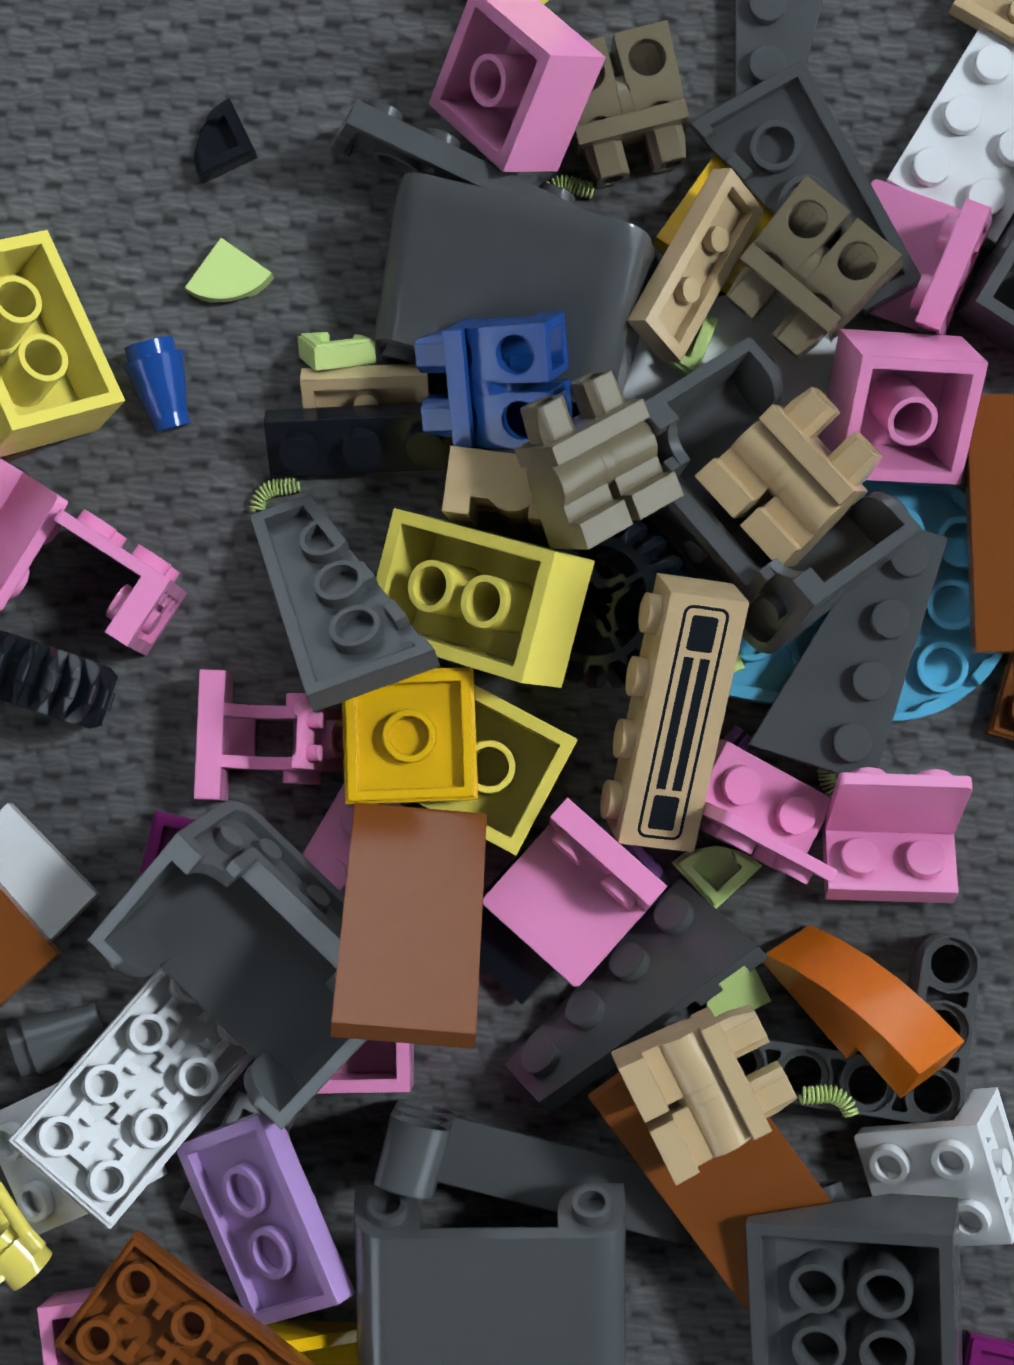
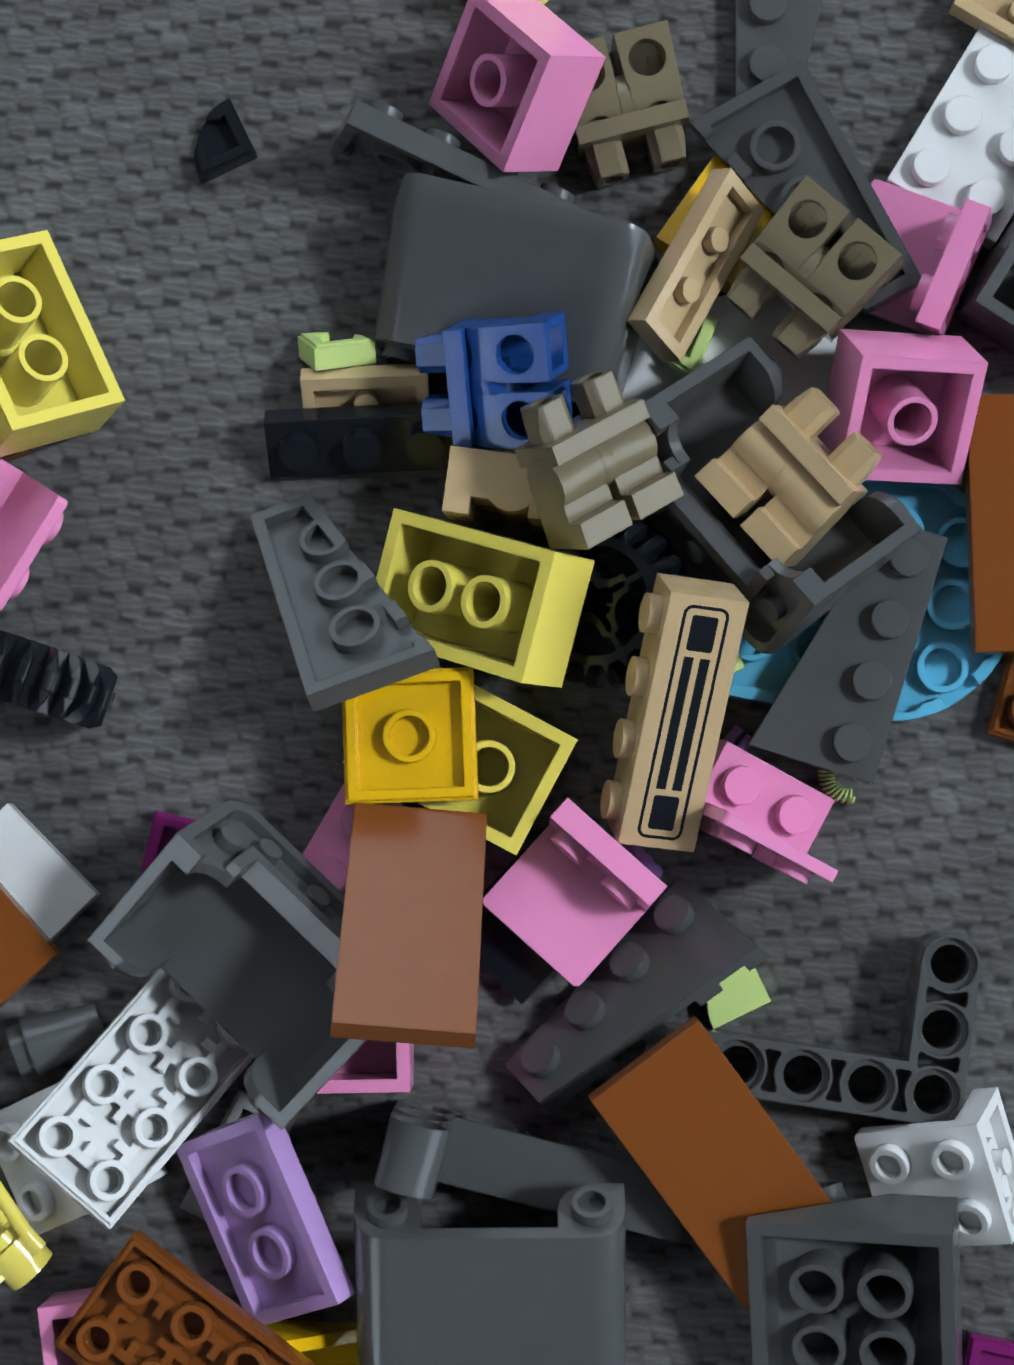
bright pink bracket [54,509,187,656] -> none
blue cone [122,336,191,433] -> none
yellowish green tile [185,238,274,303] -> none
bright pink tile [194,669,344,801] -> none
yellowish green leg [249,477,301,513] -> none
yellowish green leg [546,175,595,199] -> none
tan hips [611,1004,797,1186] -> none
yellowish green tile [671,846,762,909] -> none
orange slope [763,925,965,1098] -> none
yellowish green leg [798,1084,859,1117] -> none
bright pink bracket [822,767,973,903] -> none

